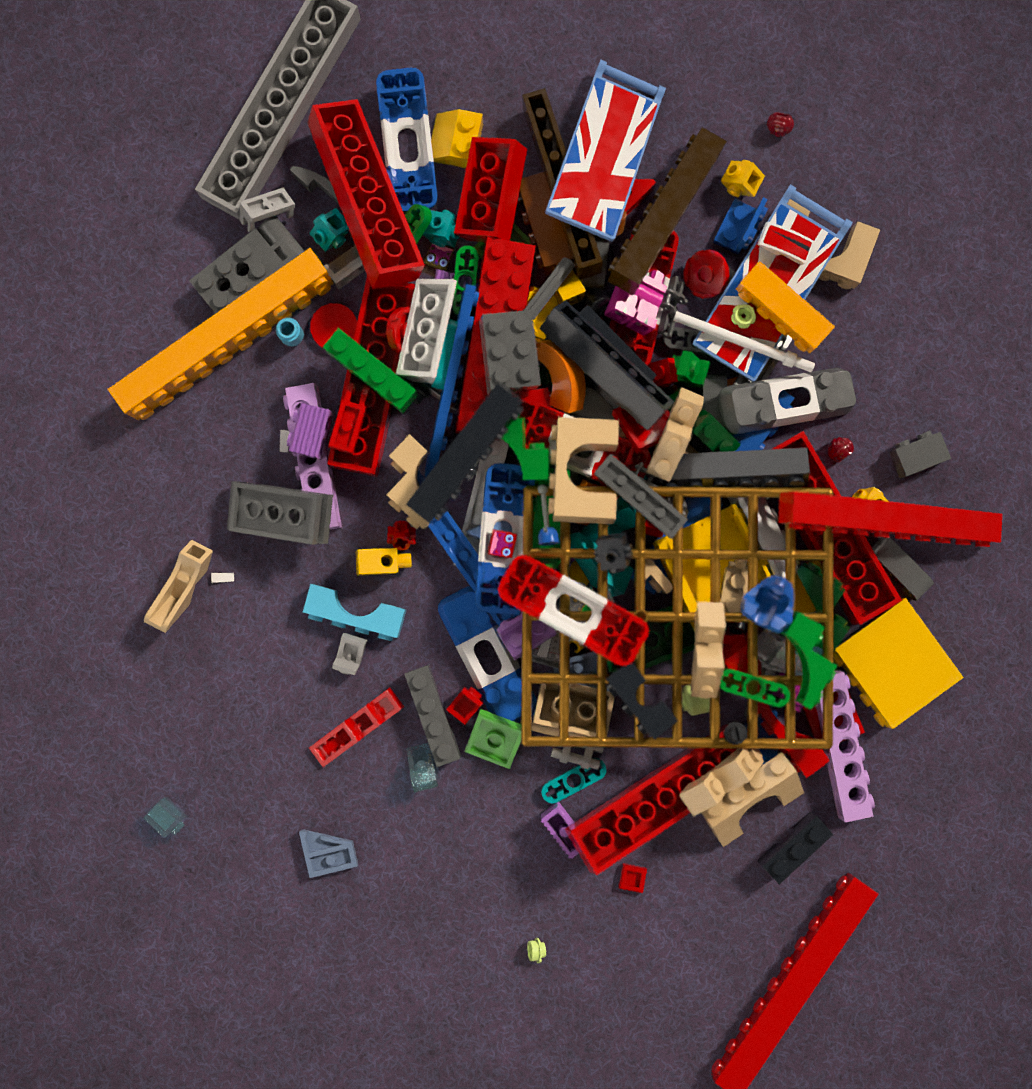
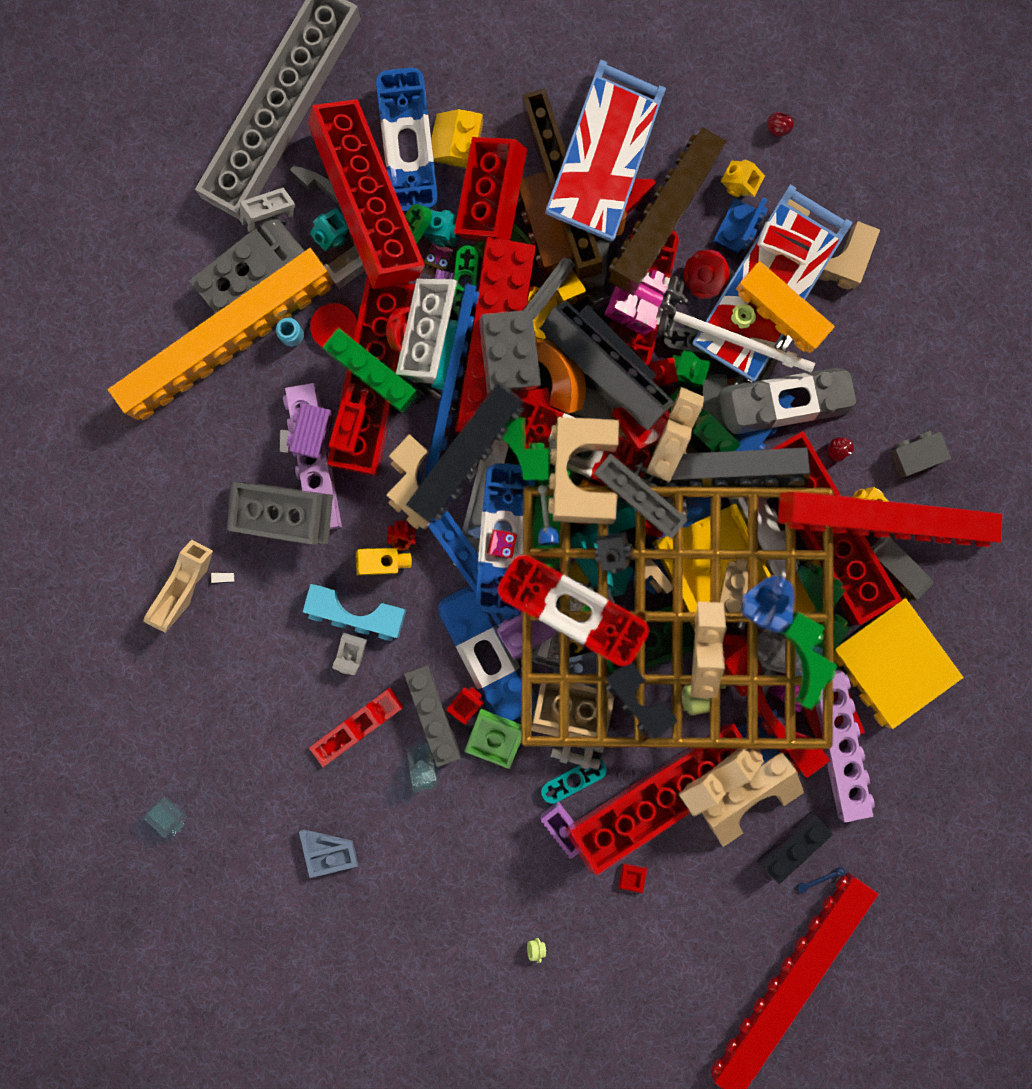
green beam [719,668,790,707] -> none
black piece [724,722,747,745] -> none
none -> dark blue hinge [797,867,845,893]

